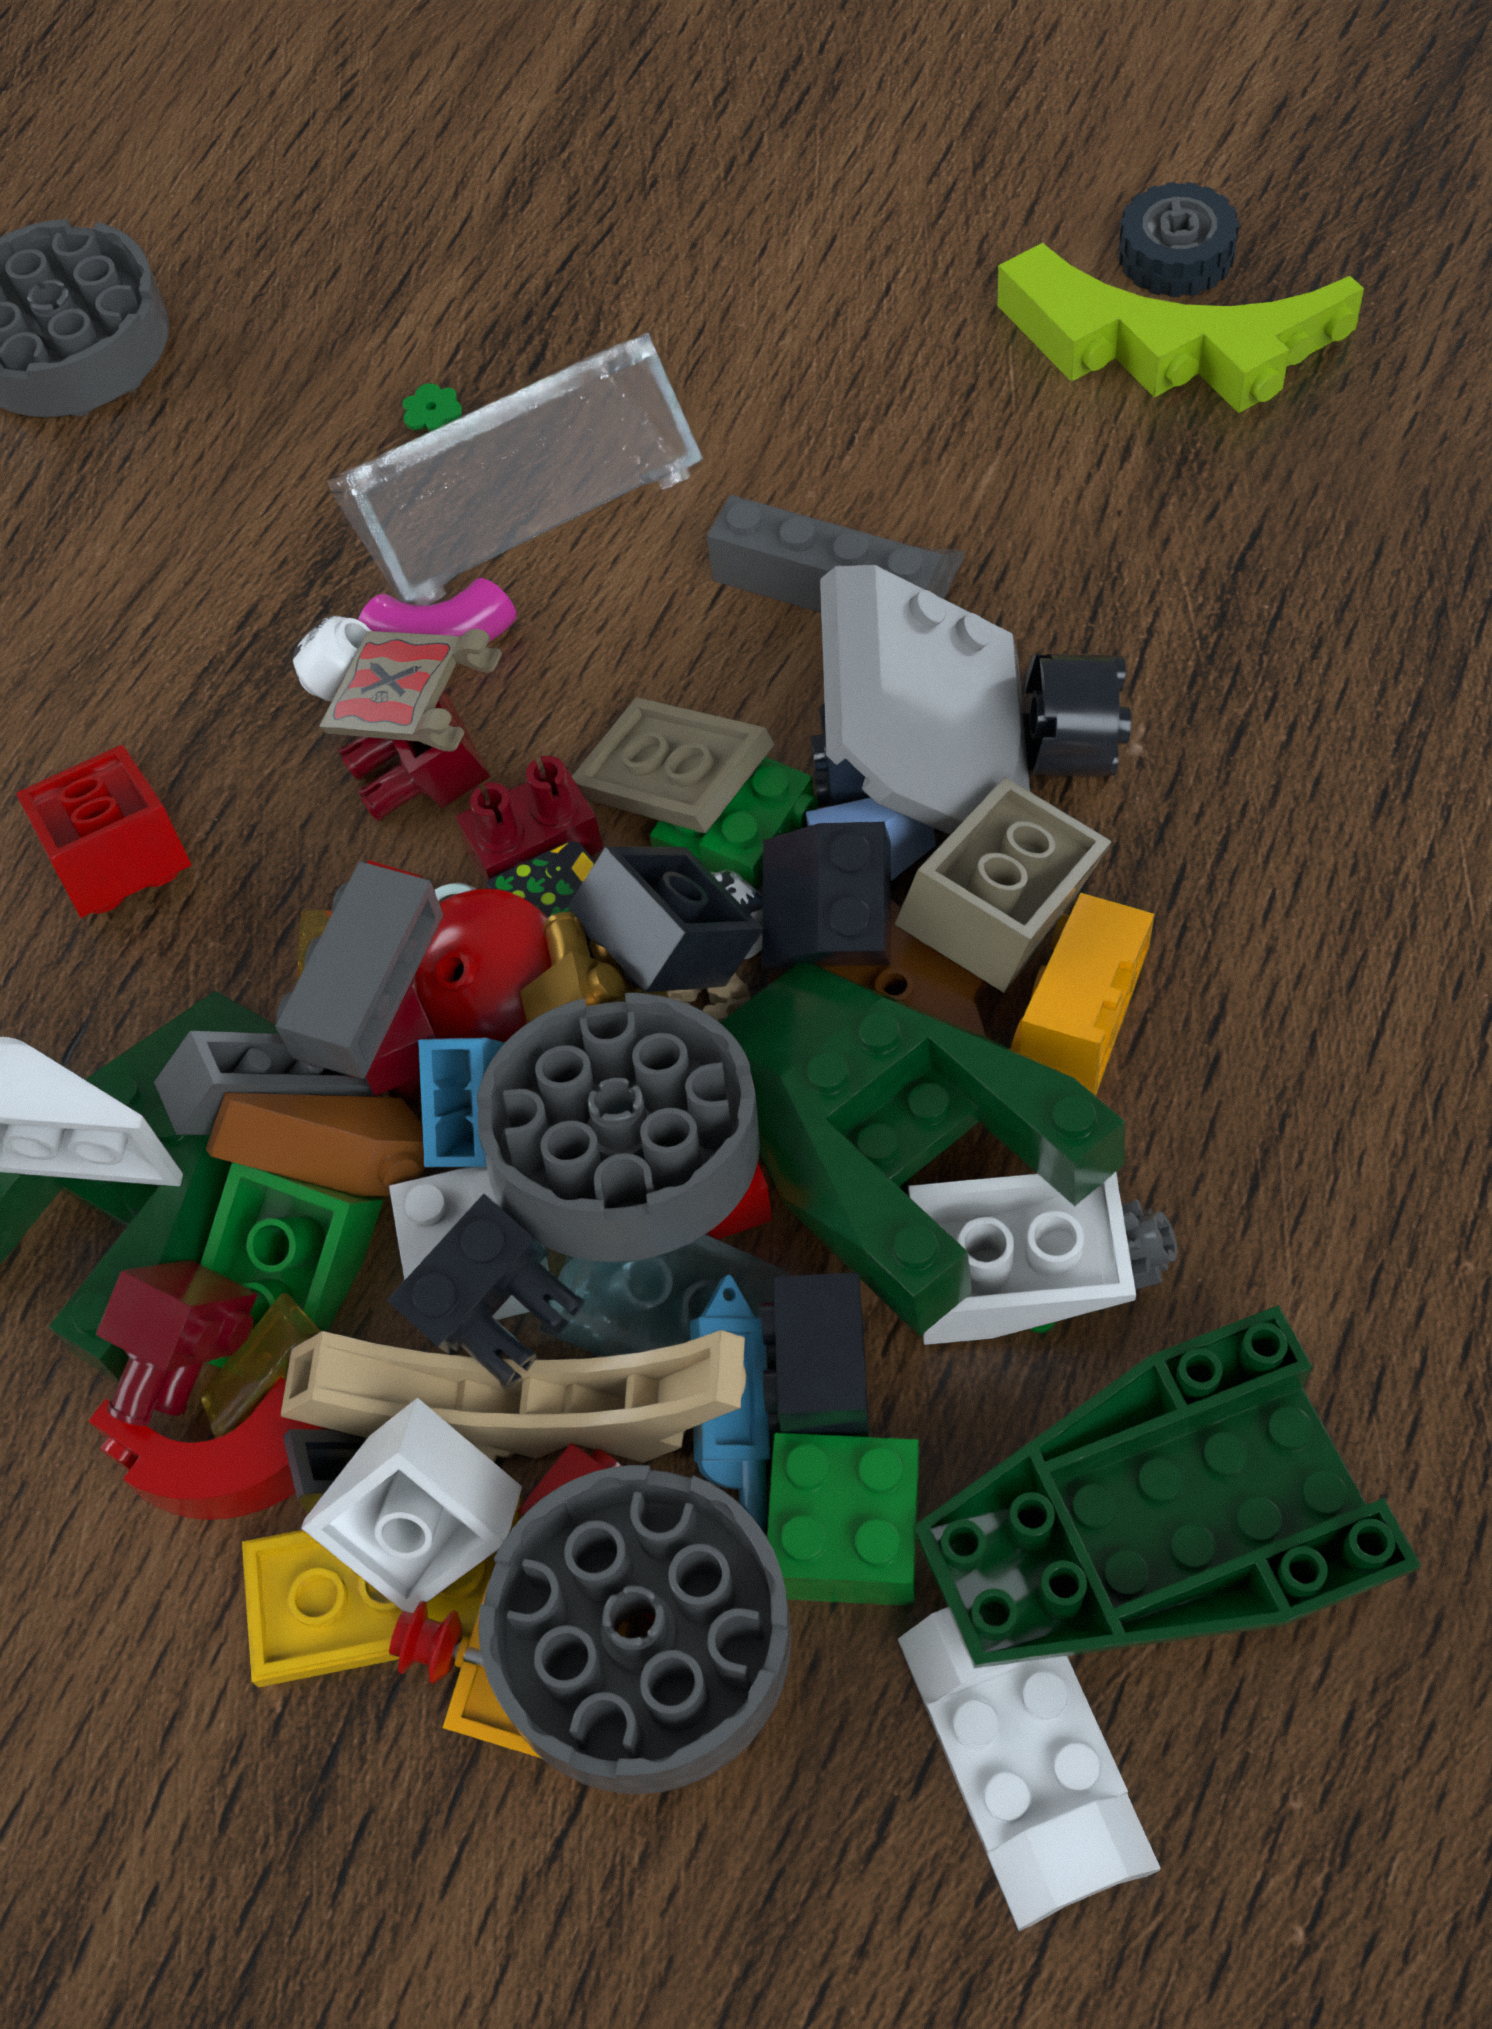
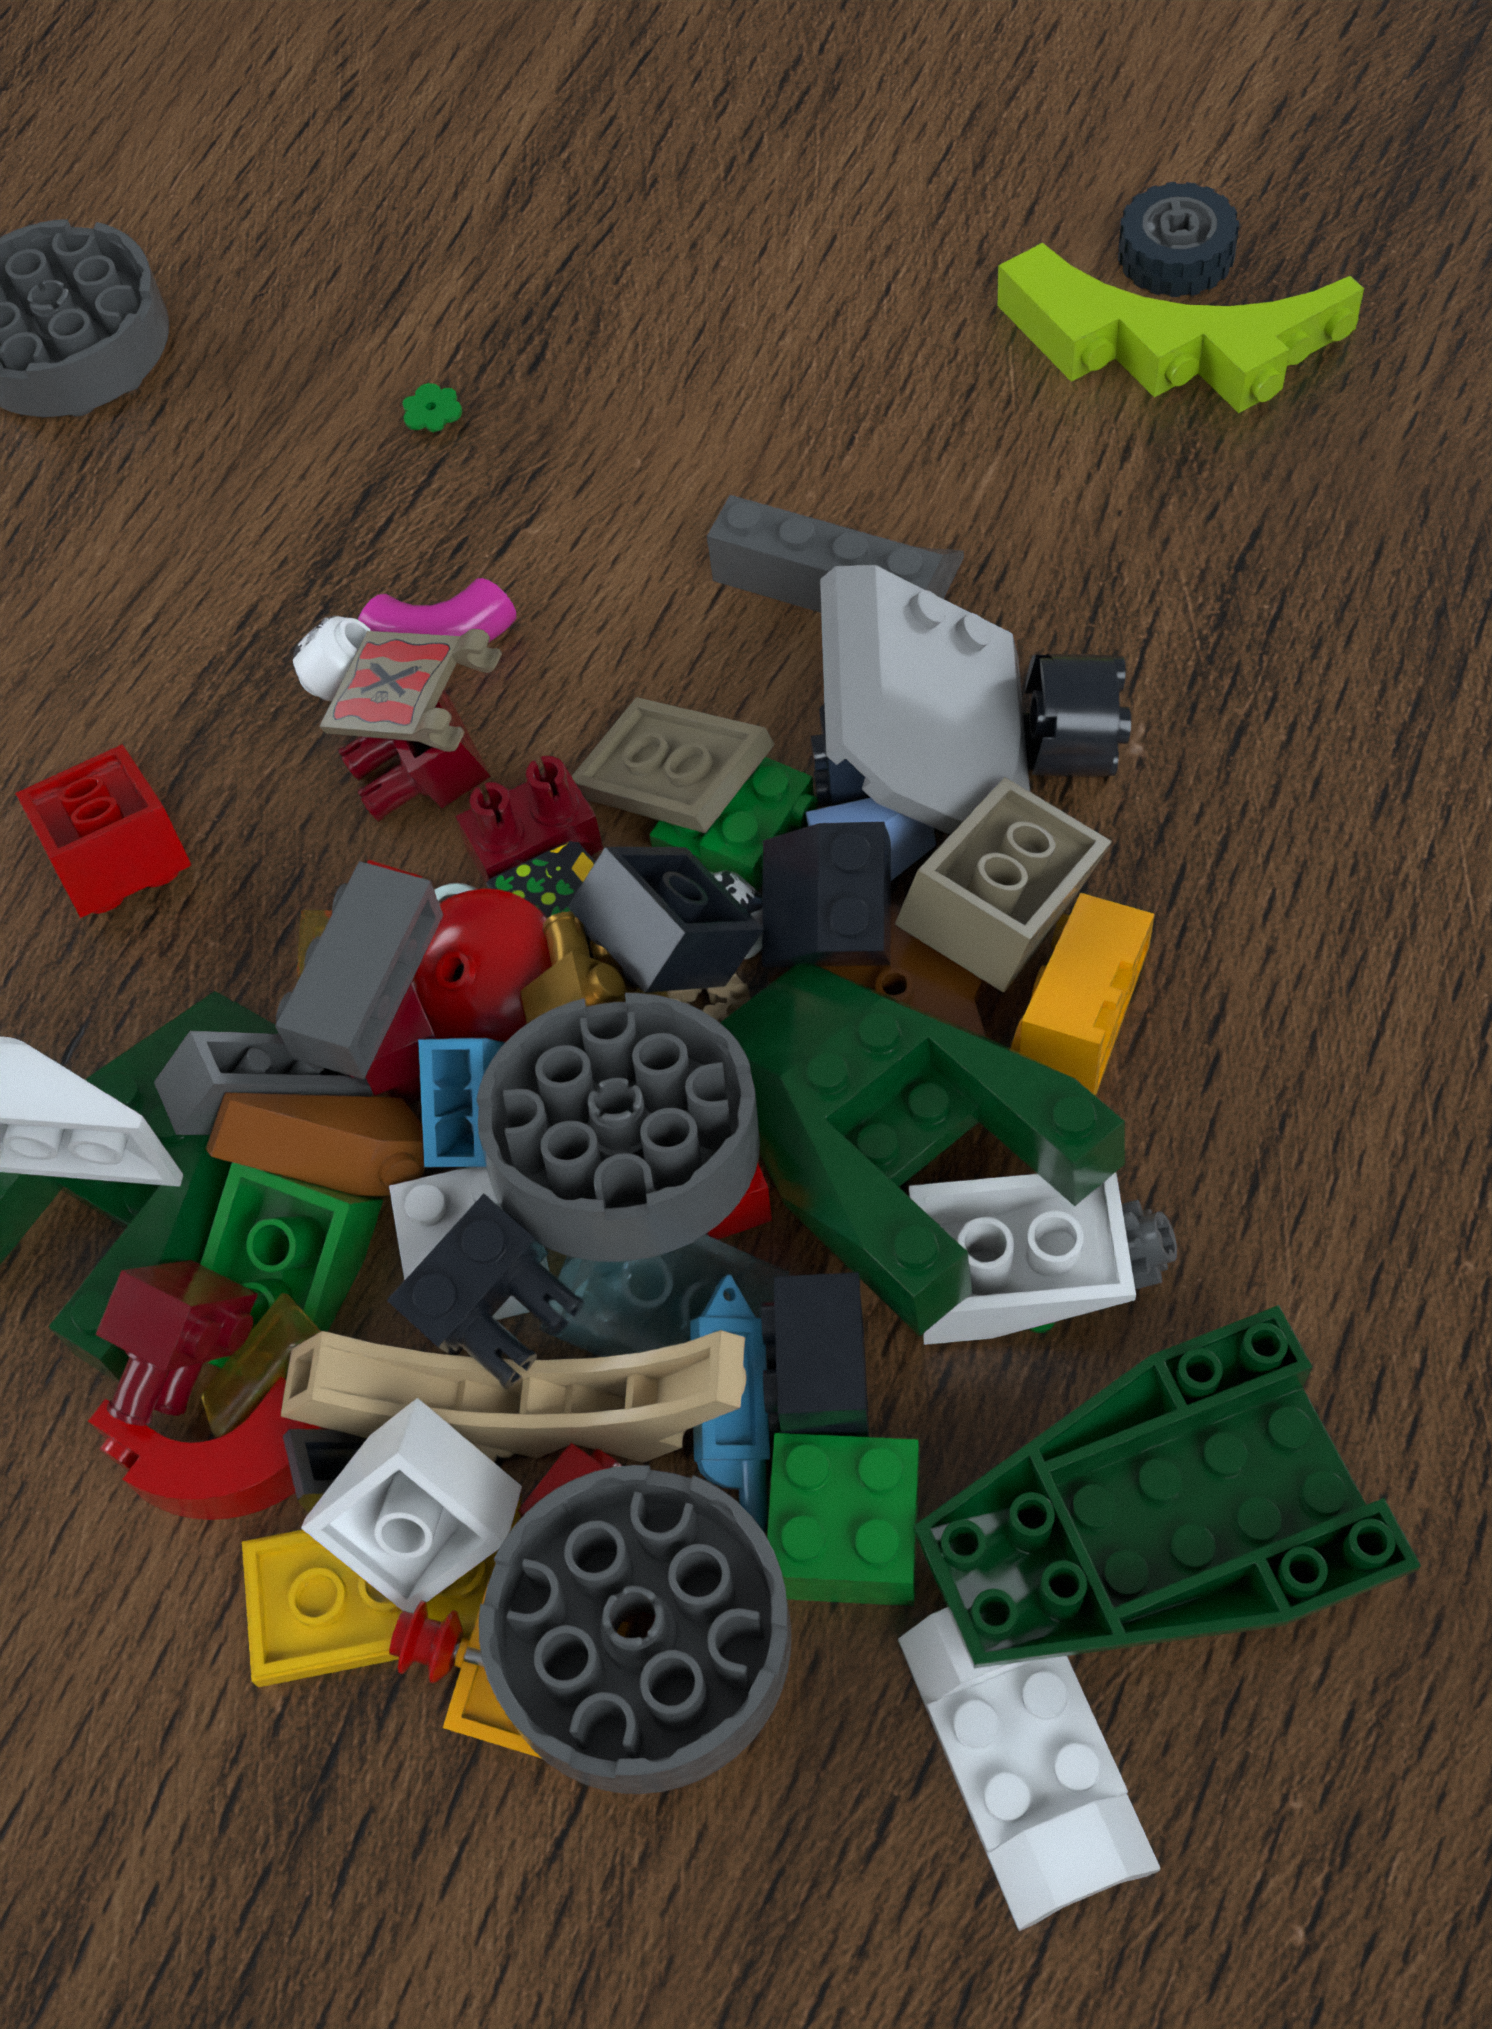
clear windscreen [326,333,703,605] -> none

